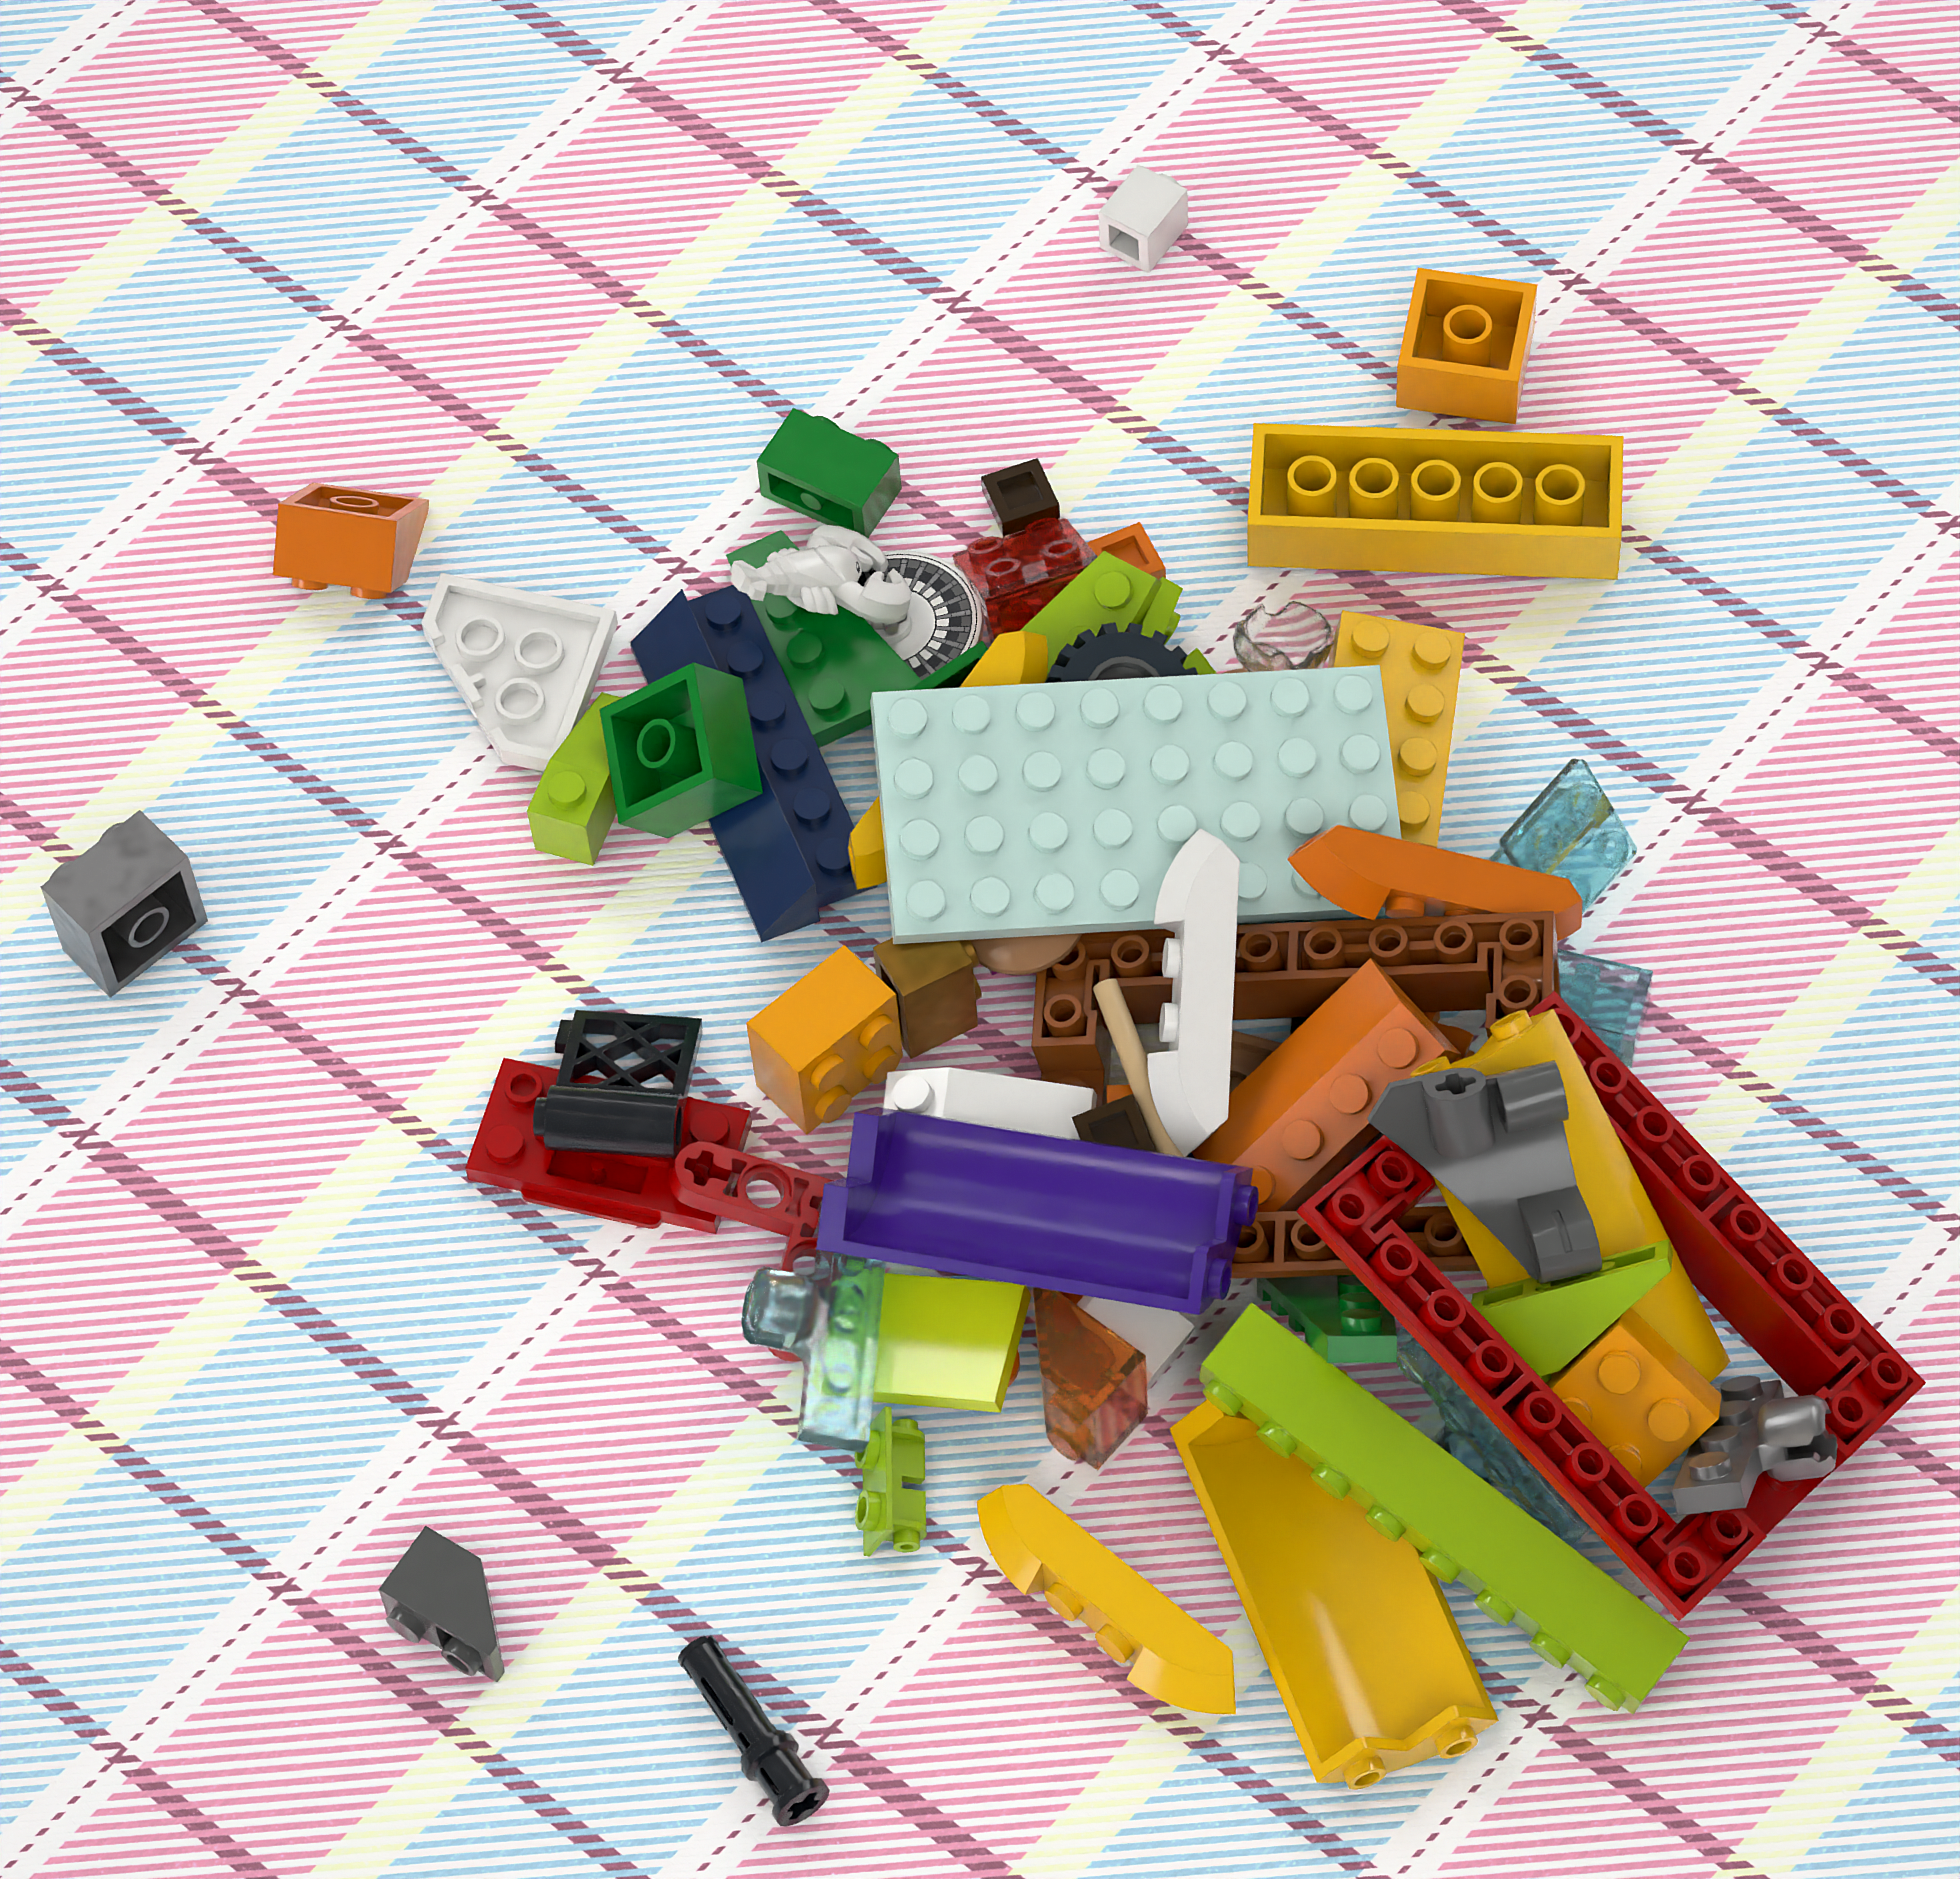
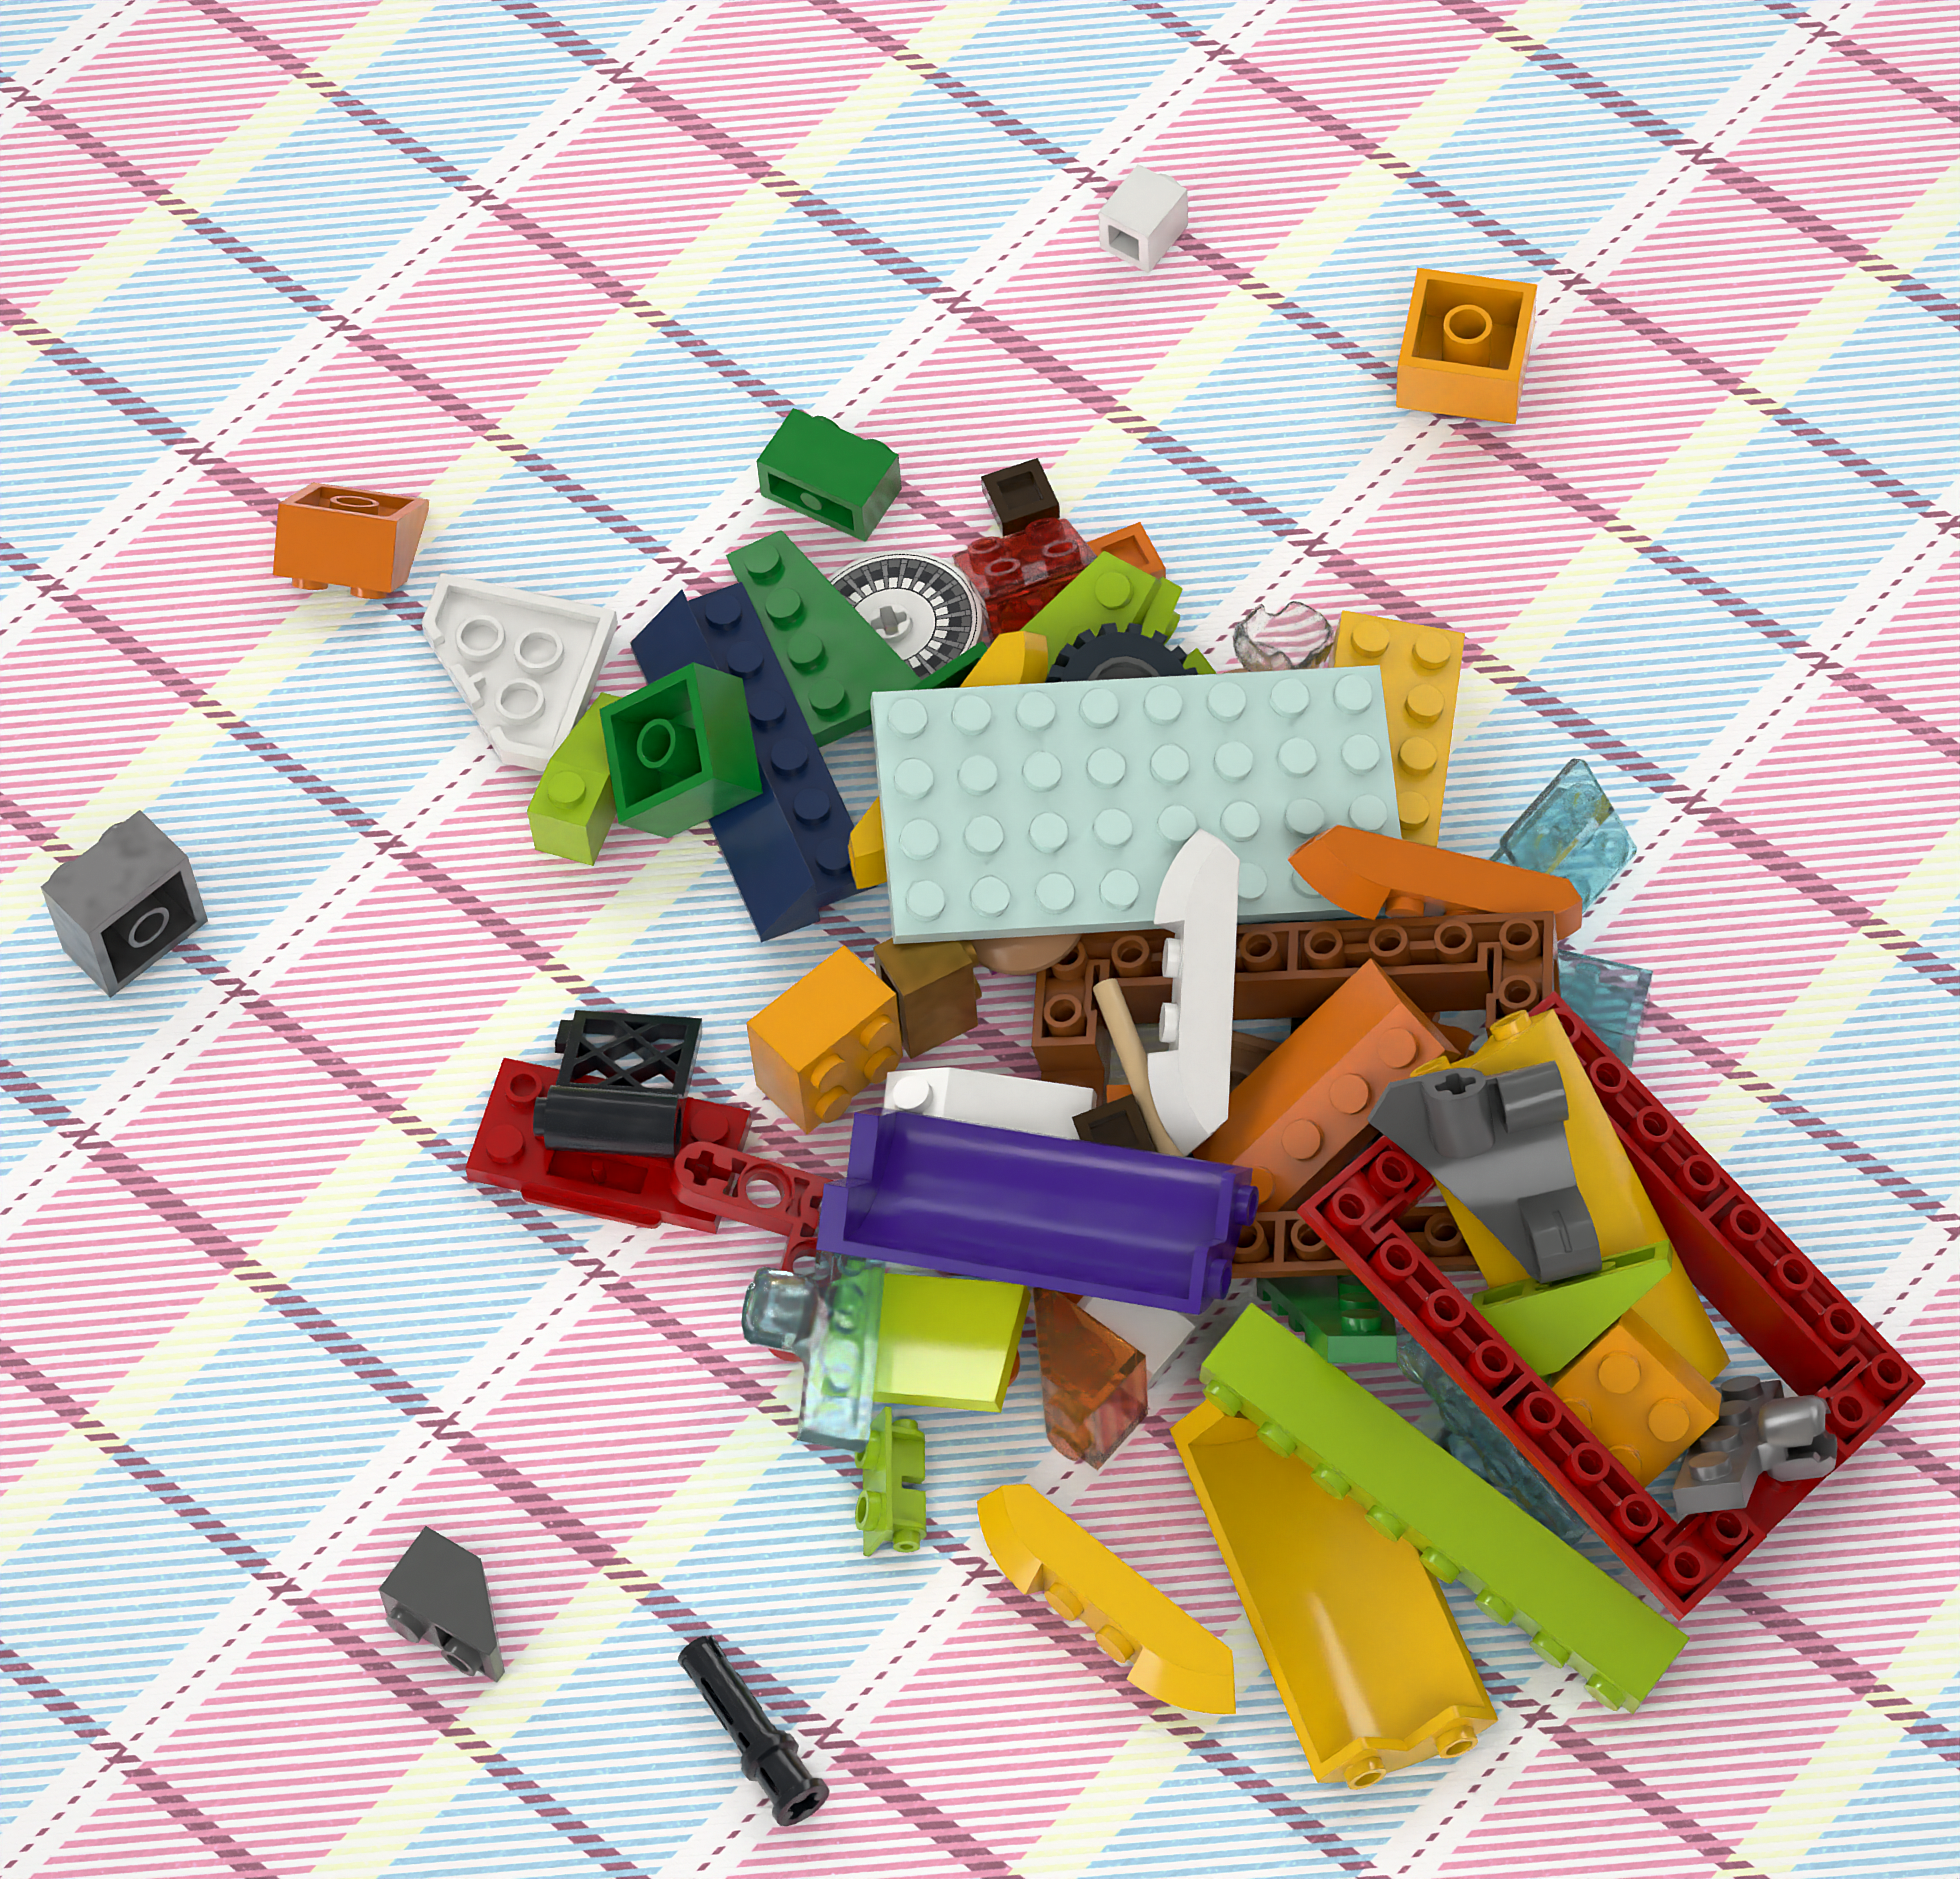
white animal [730,525,912,624] -> none
yellow brick [1247,423,1624,580] -> none

